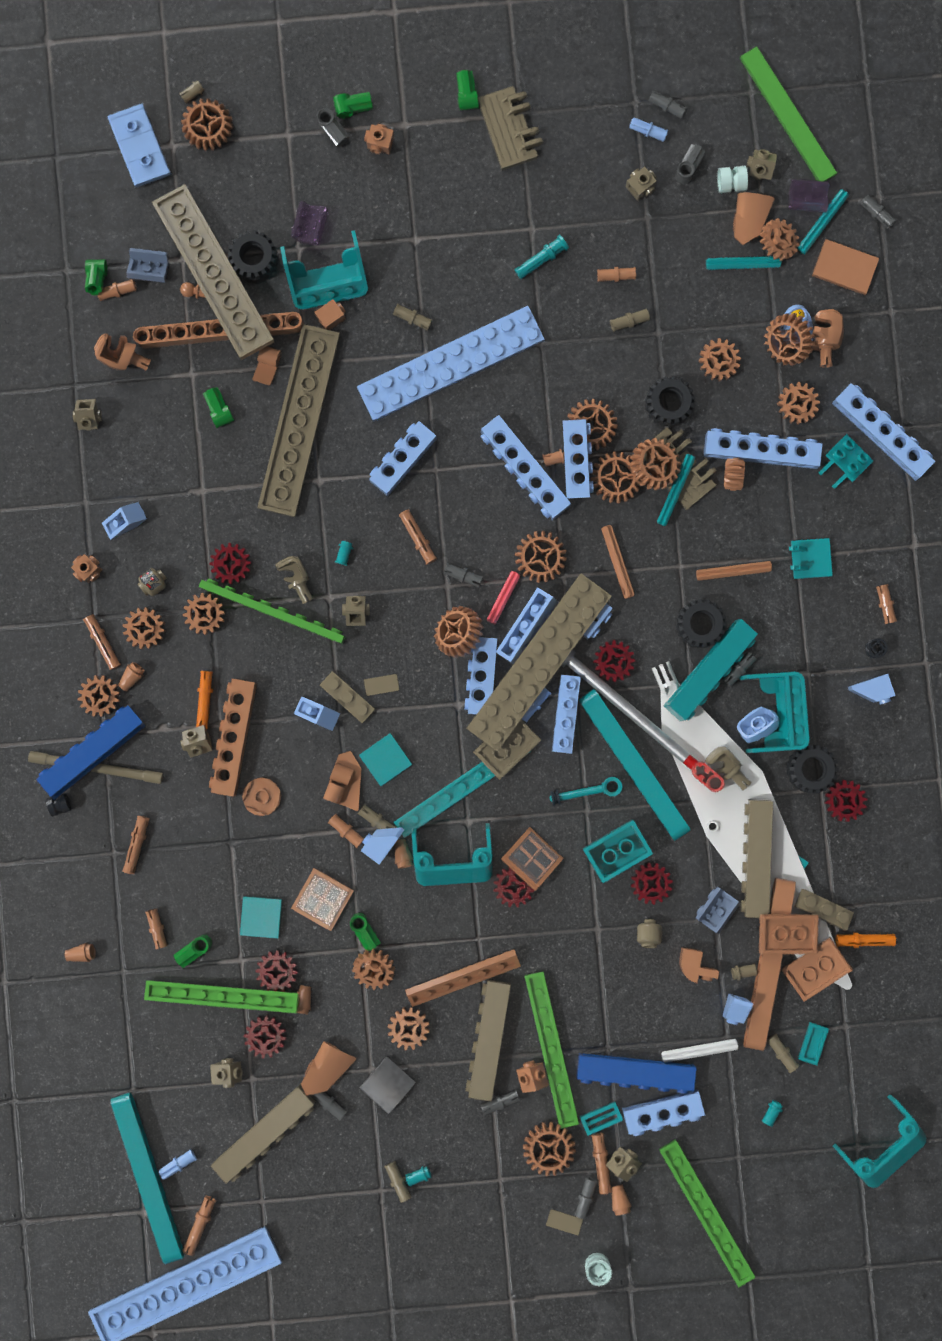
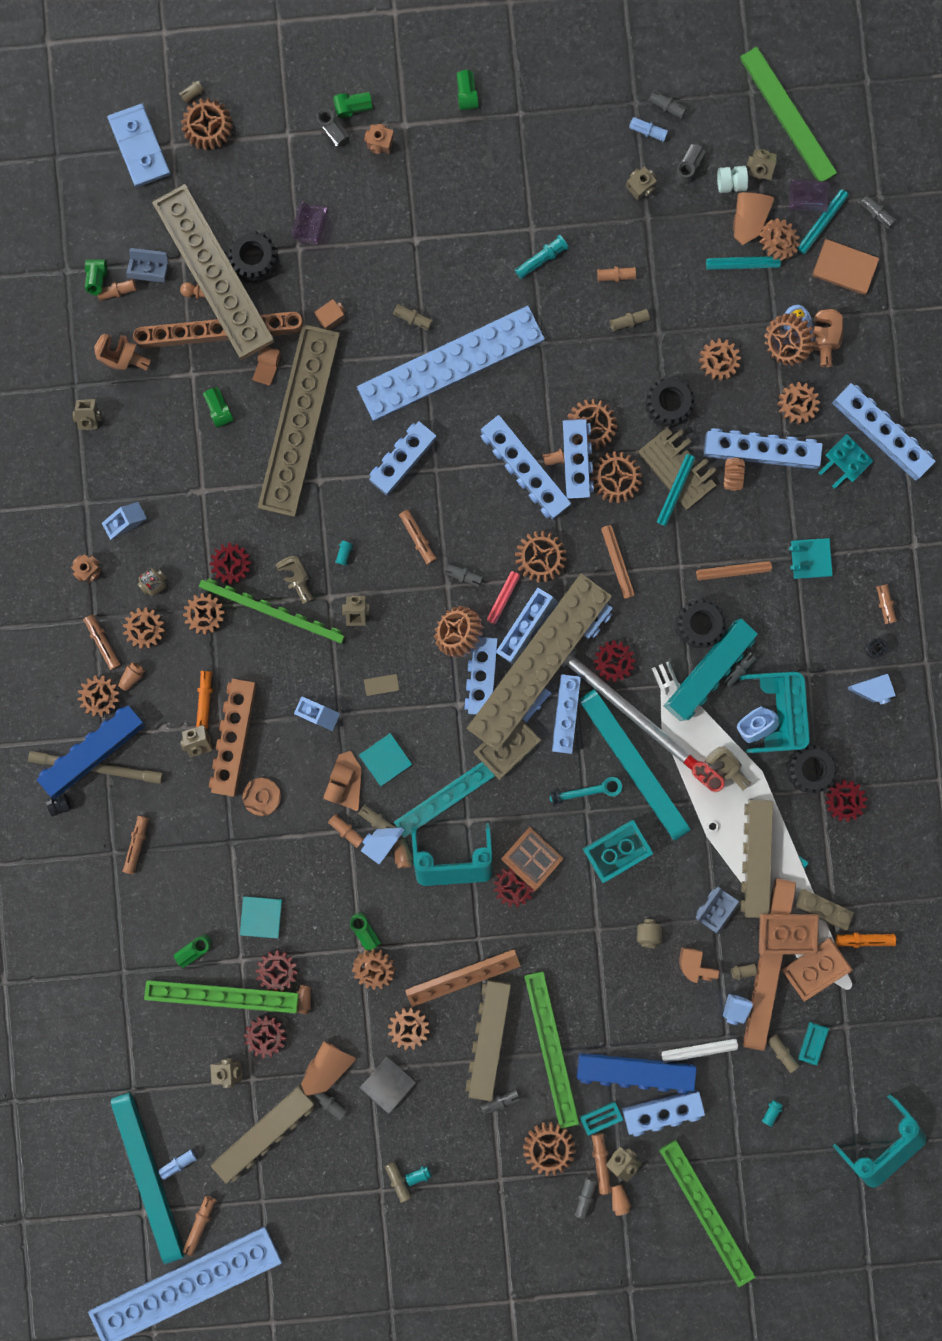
nougat cone [65,943,96,962] -> none
nougat pin [145,908,168,949] -> none
teal windscreen [280,230,368,309] -> none
clear piece [291,868,354,931] -> none
dark tan plate [320,671,375,724] -> none
dark tan hinge [478,86,543,170] -> none
nougat brick [516,1061,549,1093] -> none
dark tan sticker [546,1209,583,1235] -> none
light aqua wheel [585,1253,612,1286] -> none
nougat gear [629,438,681,490] -> none
dark red gear [630,862,673,905] -> none

